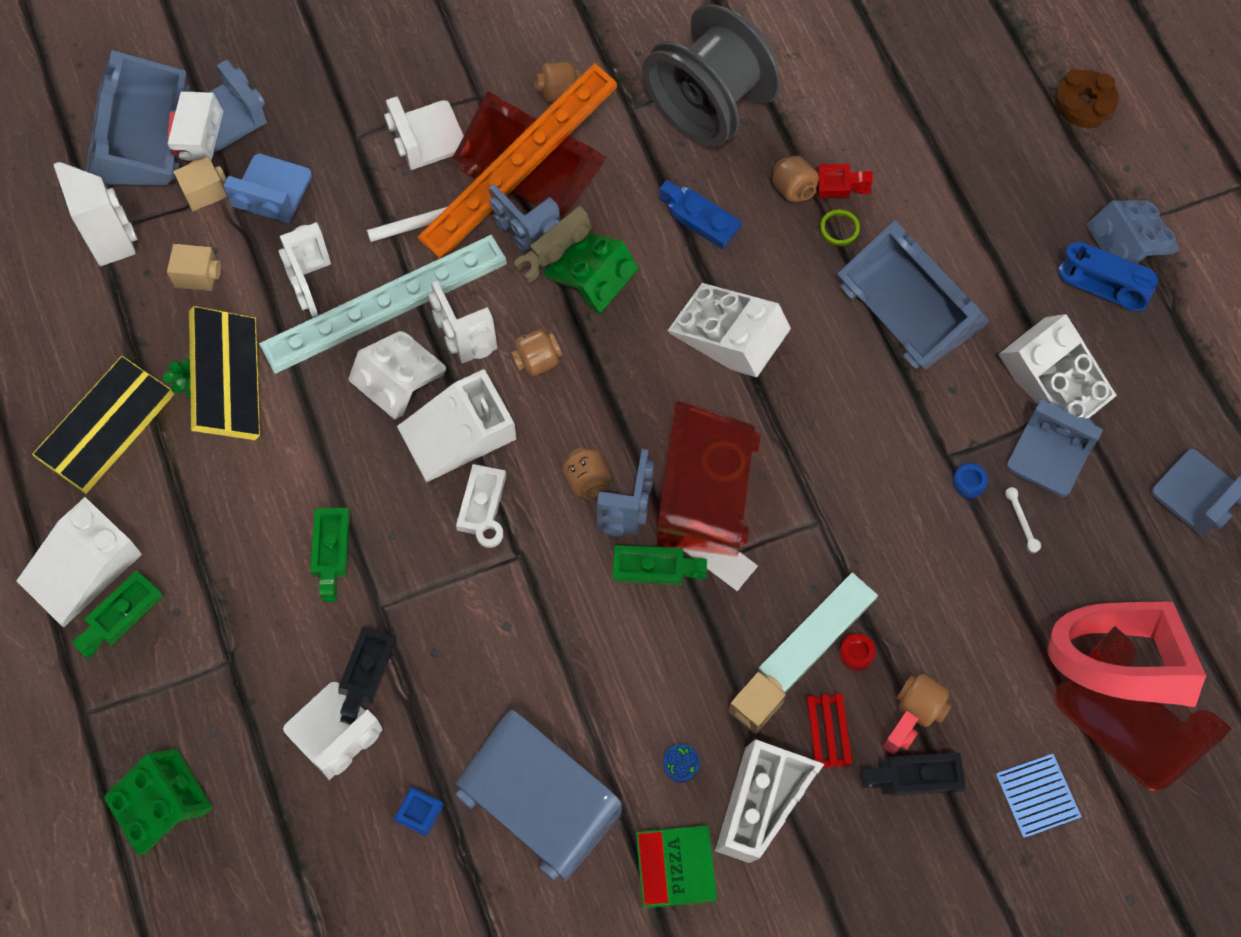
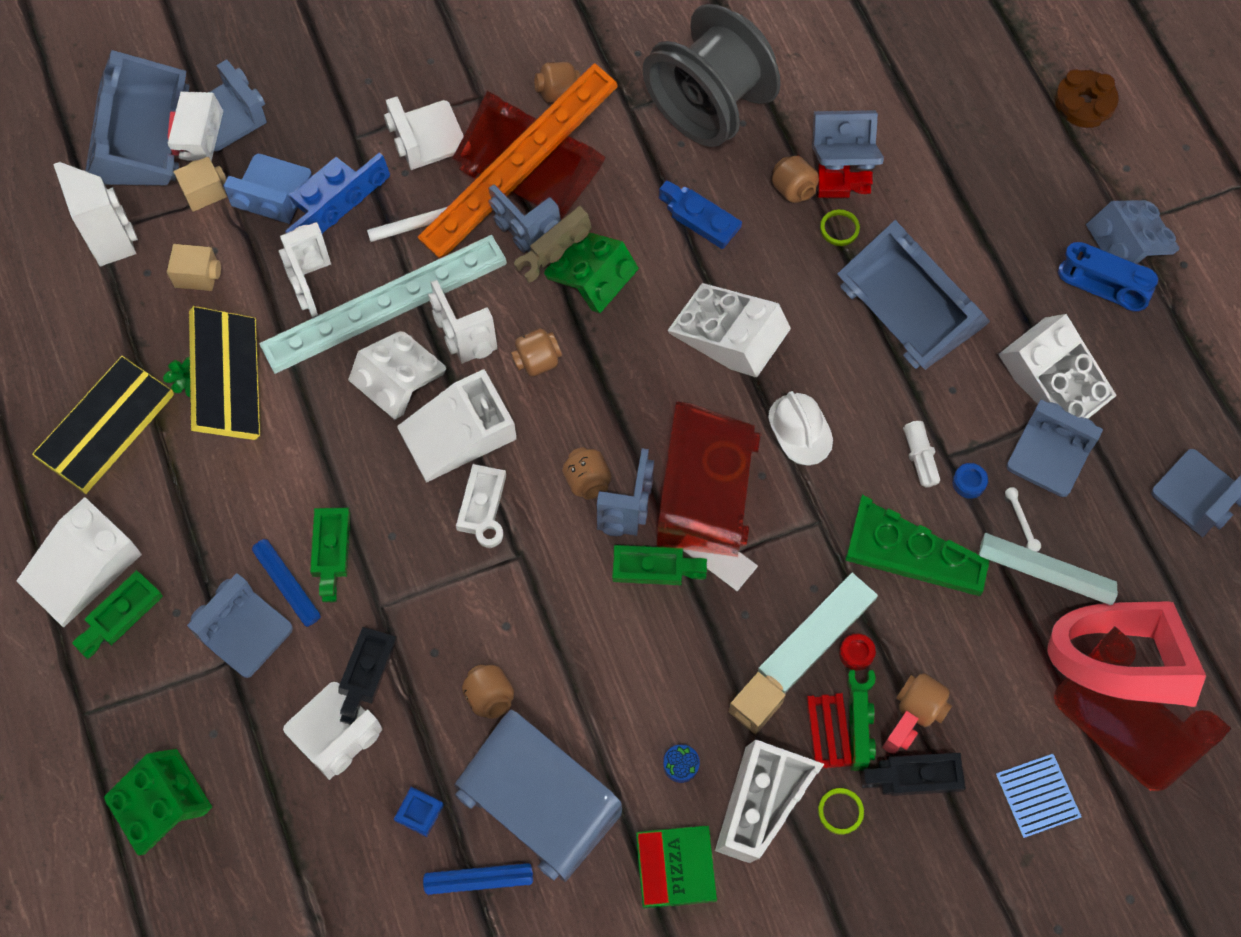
none -> sand blue bracket [187,573,293,678]
none -> blue axle [252,539,321,627]
none -> blue bracket [285,153,390,234]
none -> blue axle [423,863,533,895]
none -> medium nougat head [462,665,514,719]
none -> white piece [768,391,833,466]
none -> sand blue bracket [812,110,884,170]
none -> lime piece [818,788,864,835]
none -> green wing [845,494,989,596]
none -> green plate [847,670,876,771]
none -> white axle [903,421,940,488]
none -> light aqua tile [979,533,1118,605]

